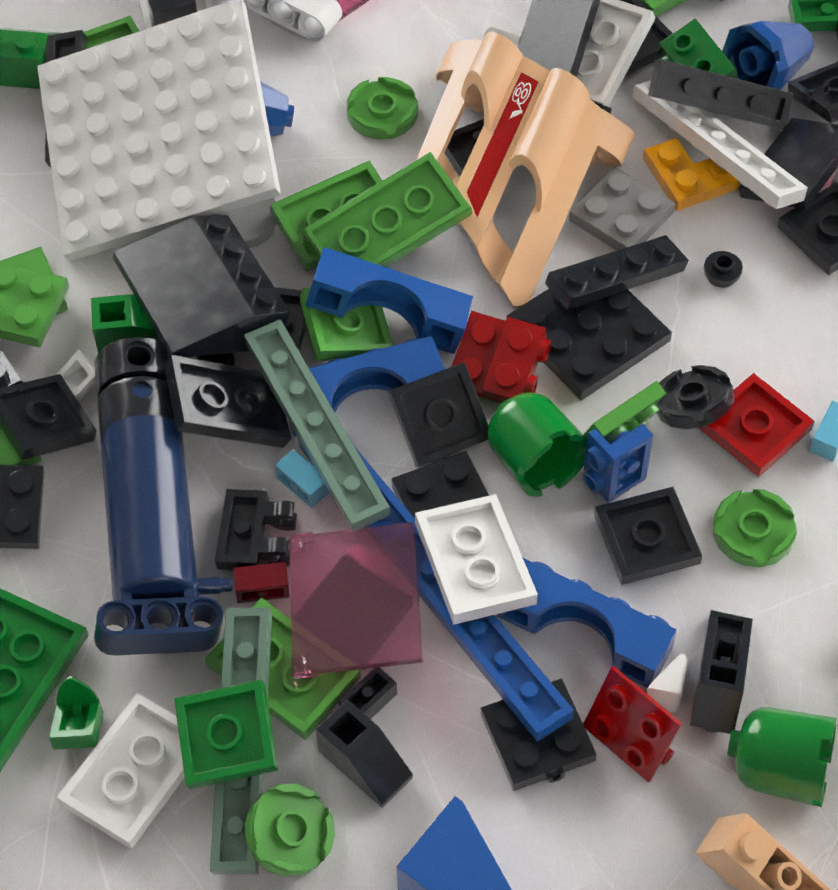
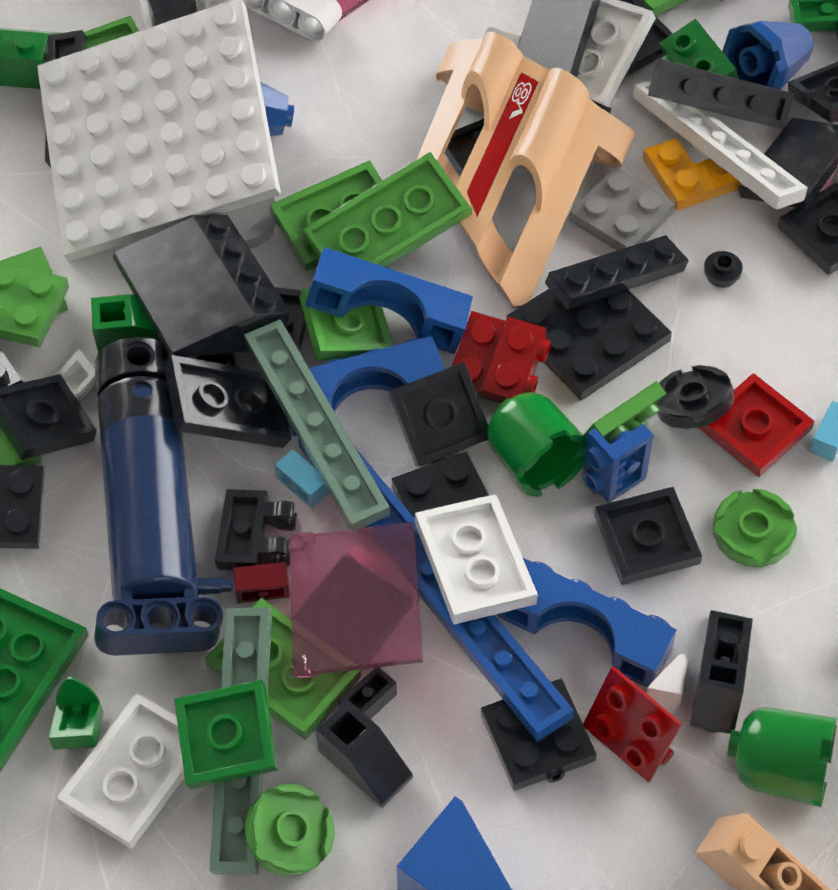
bright green tile [347,77,418,140] -> none

